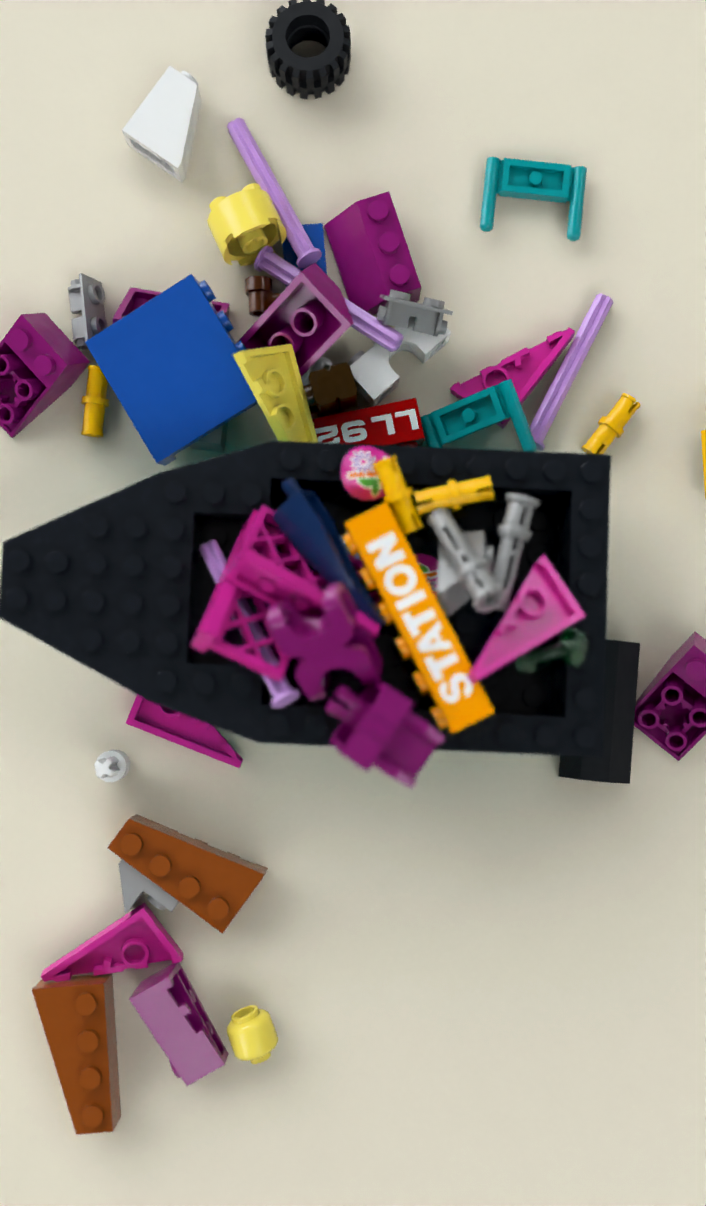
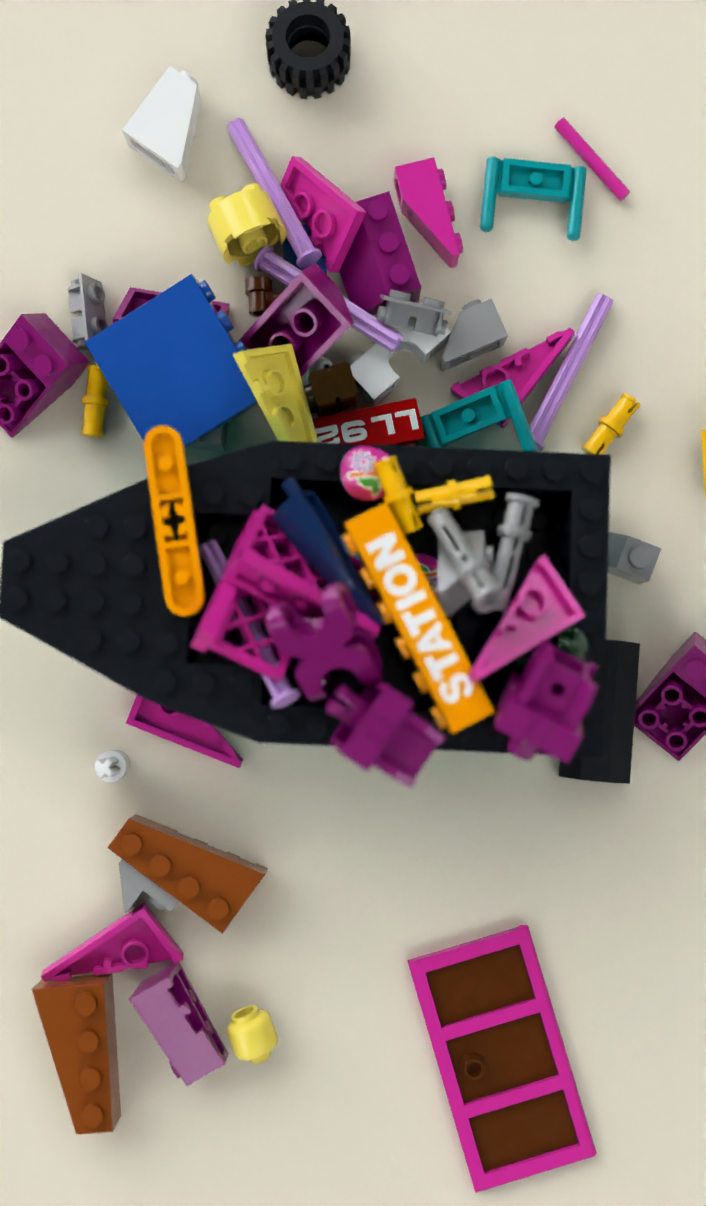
none -> light orange piece [144,425,205,617]
none -> dark pink wing [280,156,367,273]
none -> dark pink slope [393,157,463,268]
none -> door [407,925,597,1193]
none -> light grey slope [440,299,508,372]
none -> magenta piece [494,639,597,764]
none -> dark pink bar [554,118,630,202]
none -> light grey slope [608,532,661,585]

